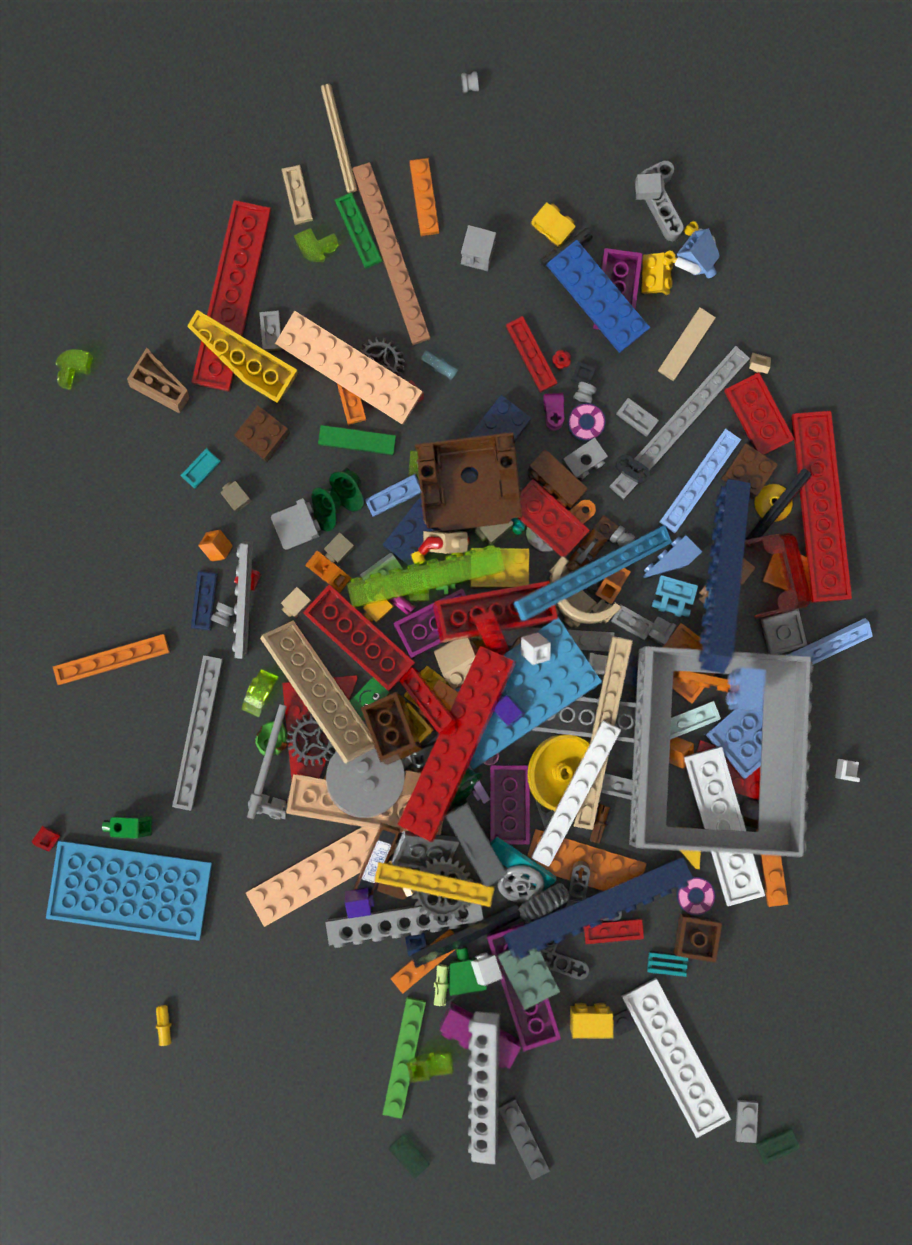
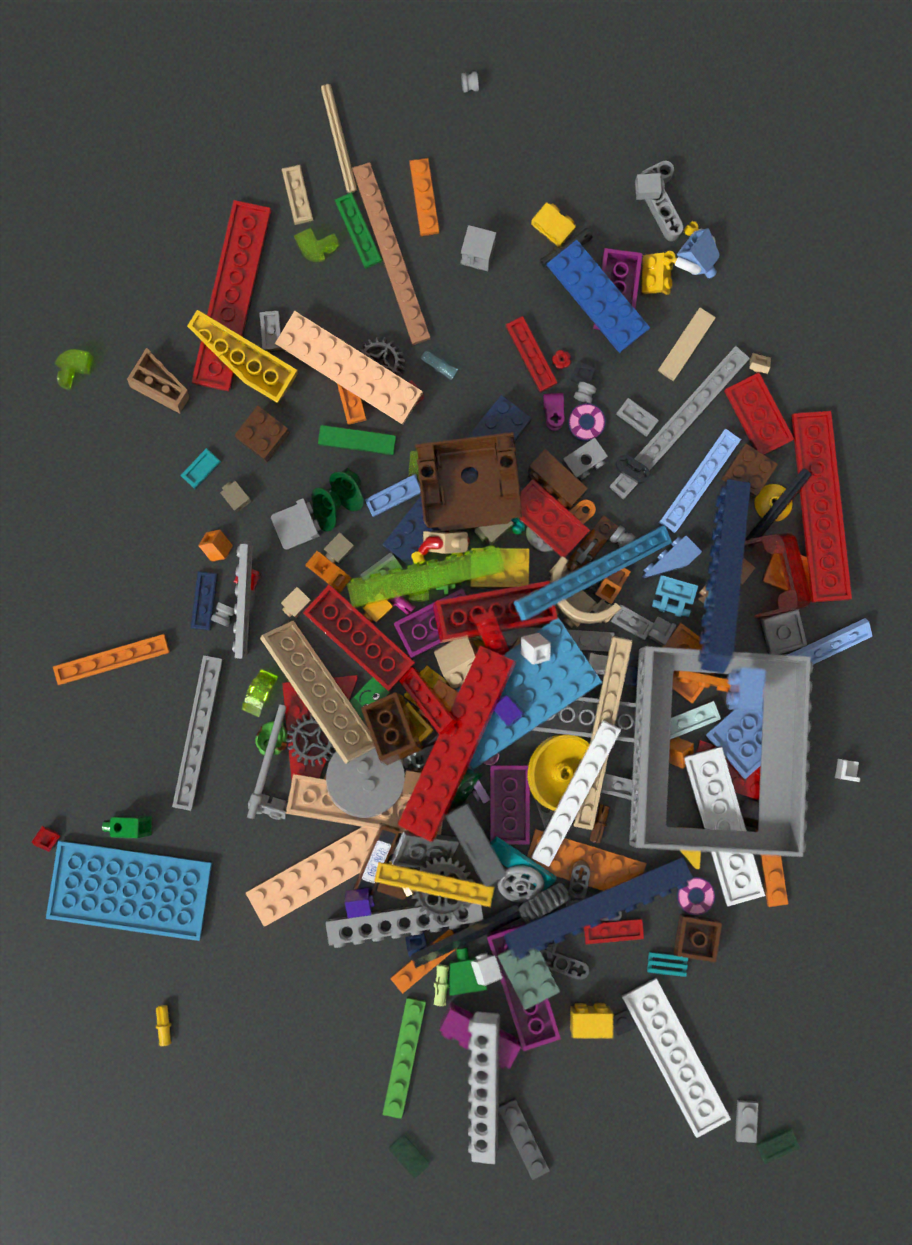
clear neon green brick [407,1052,454,1083] -> none

